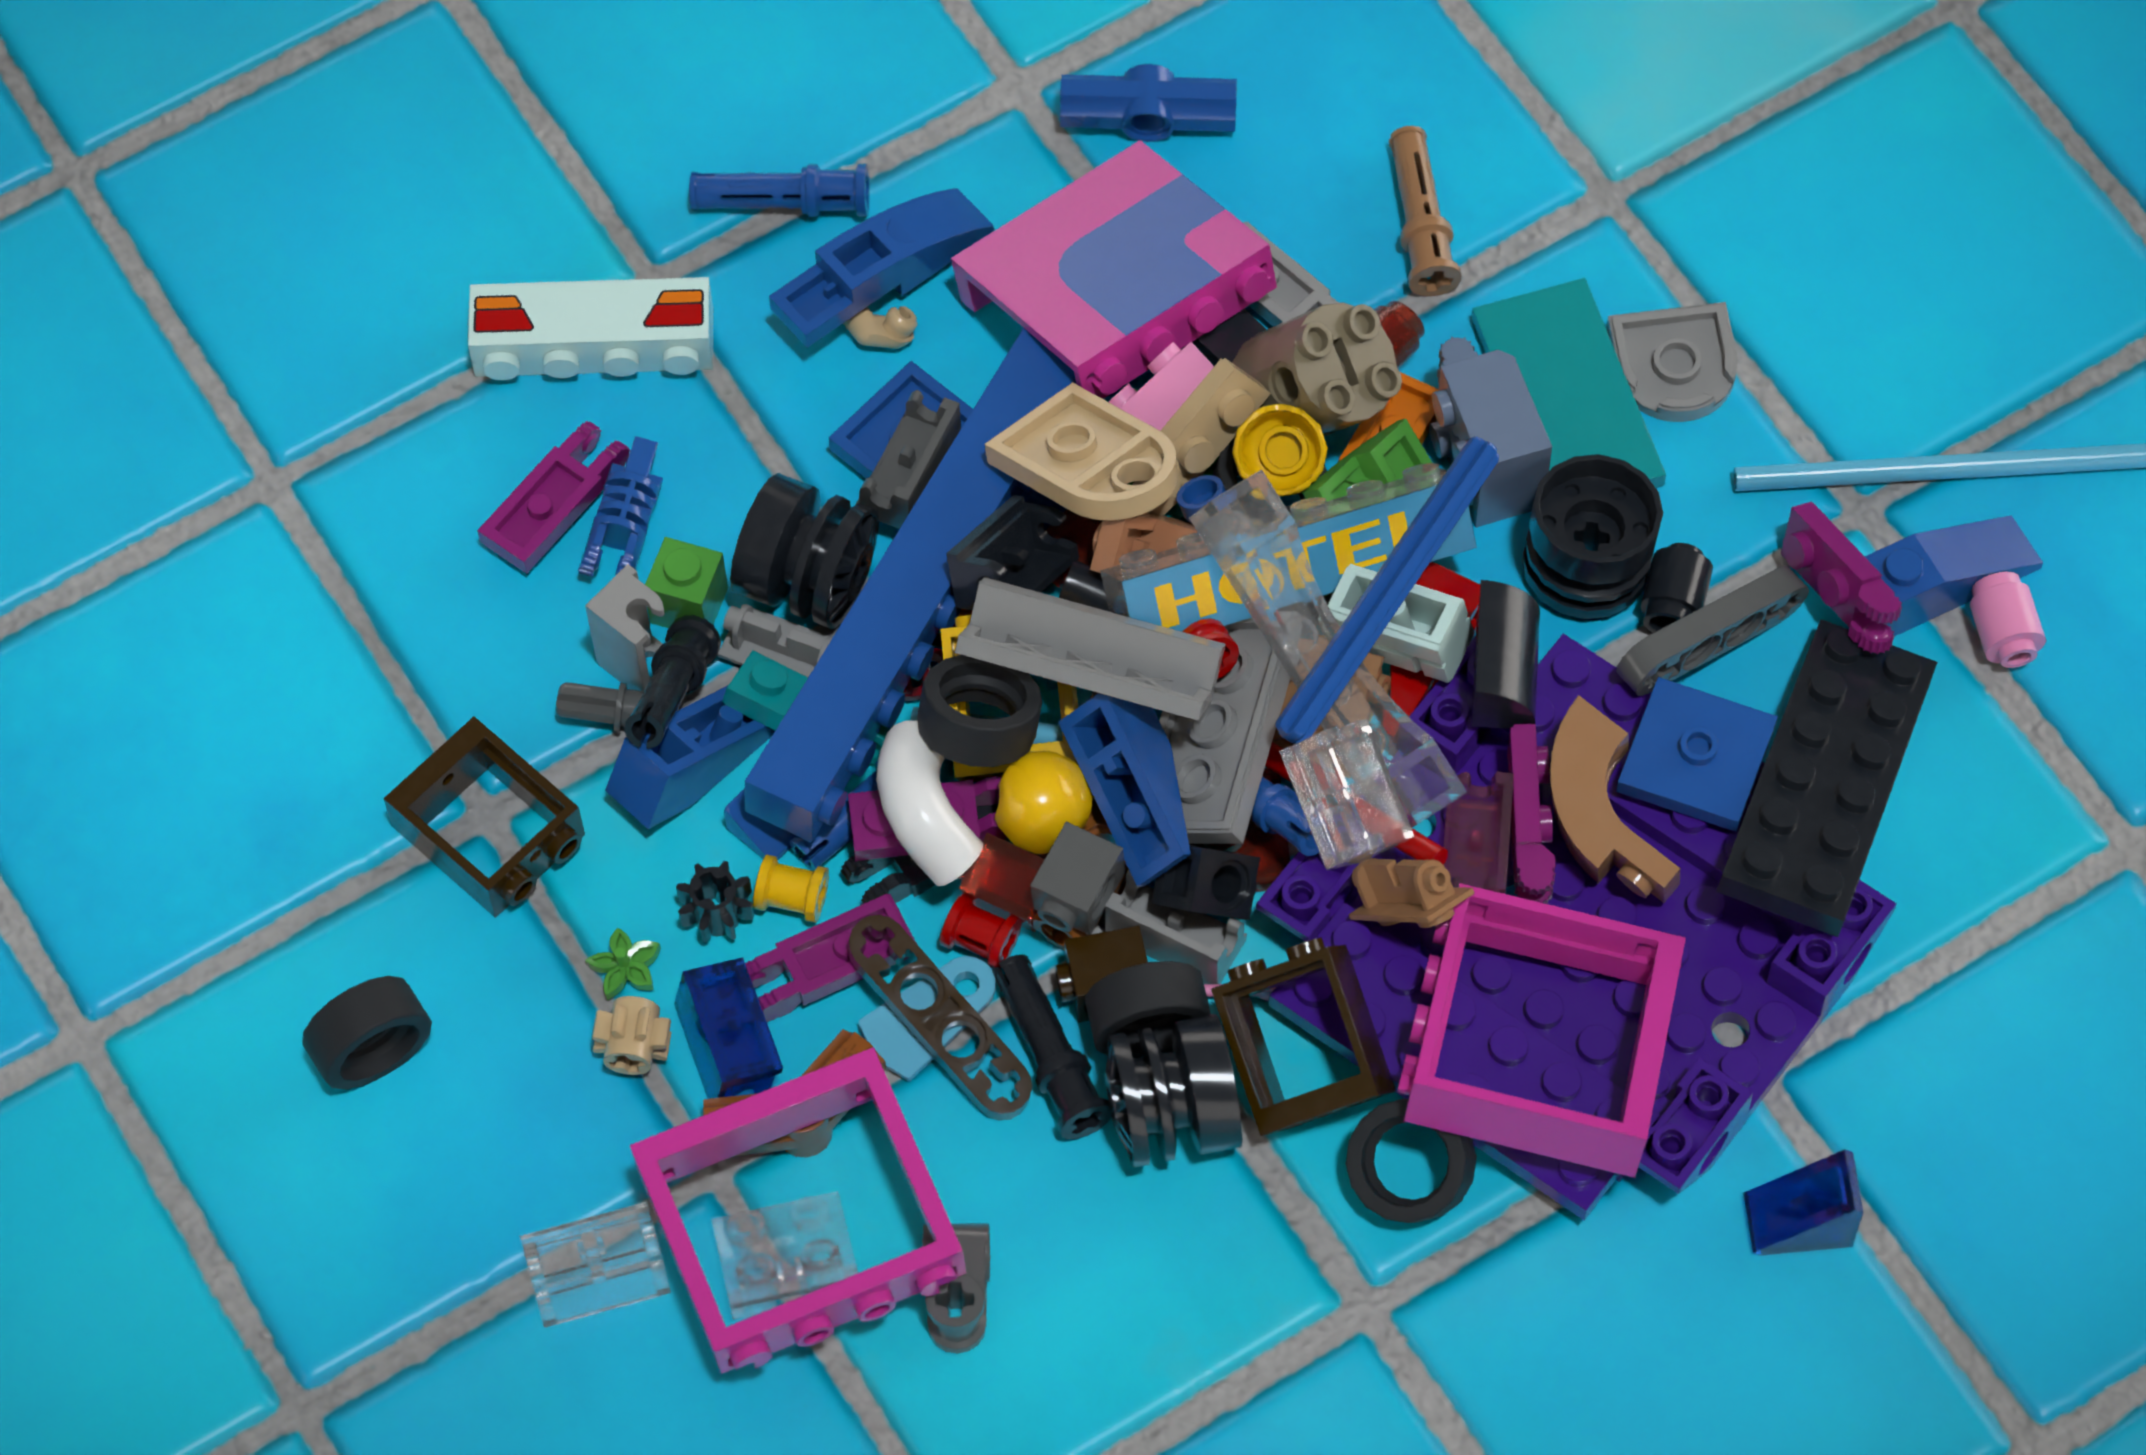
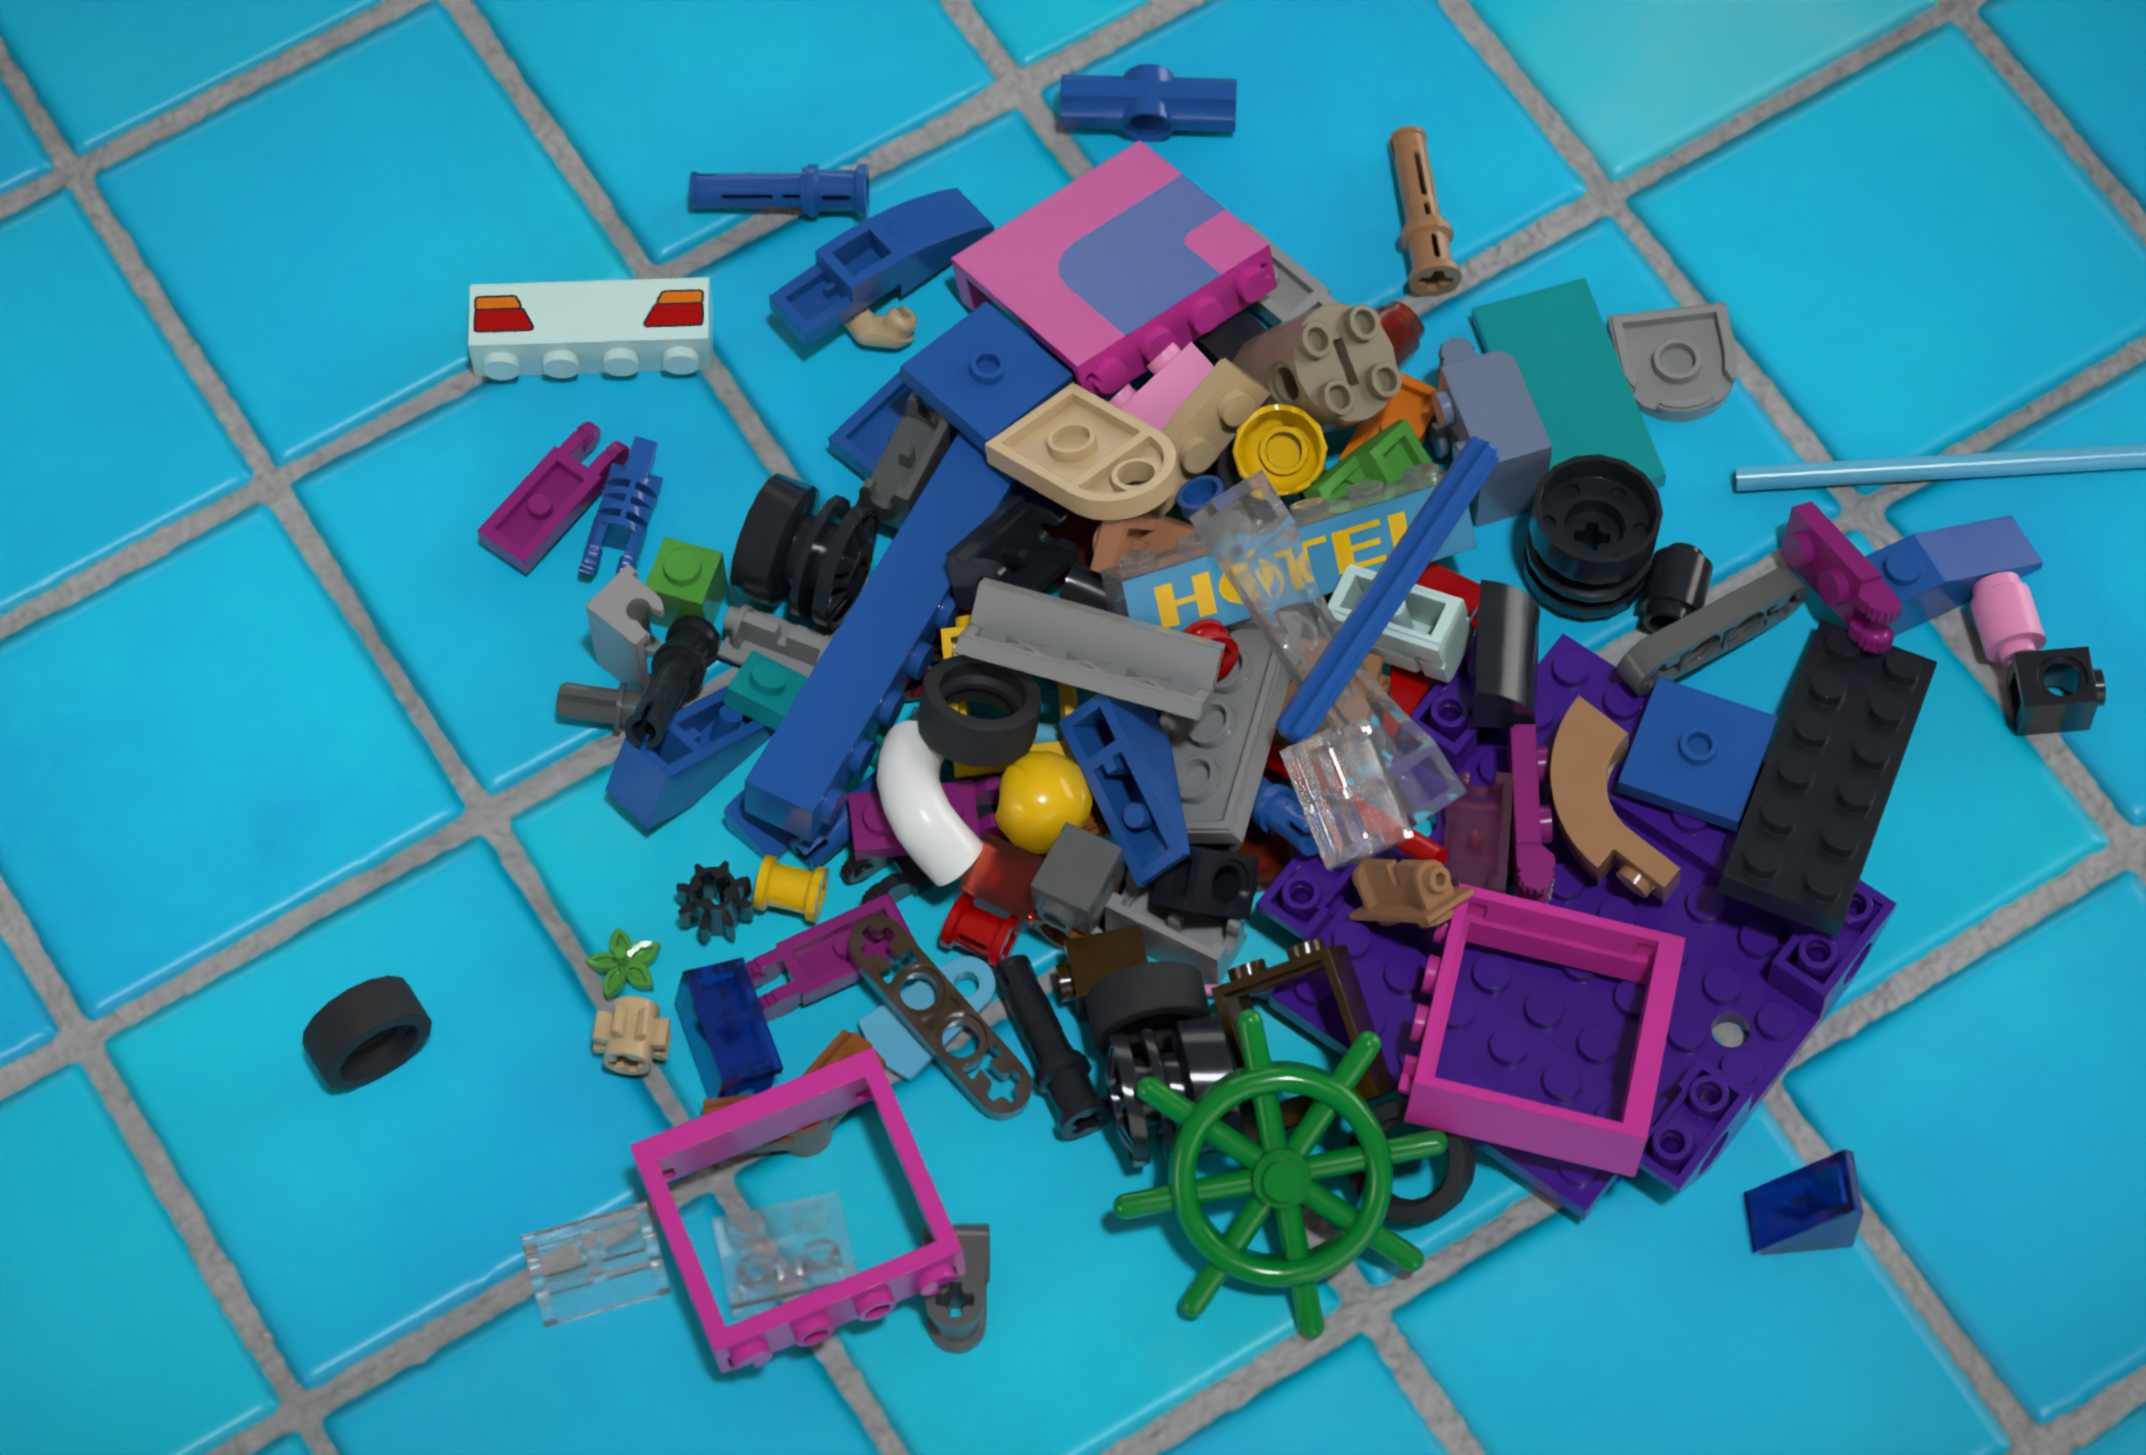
dark brown window [383,716,585,918] -> none
none -> blue plate [899,301,1073,453]
none -> green piece [1113,1009,1448,1339]
none -> black brick [2005,646,2106,736]

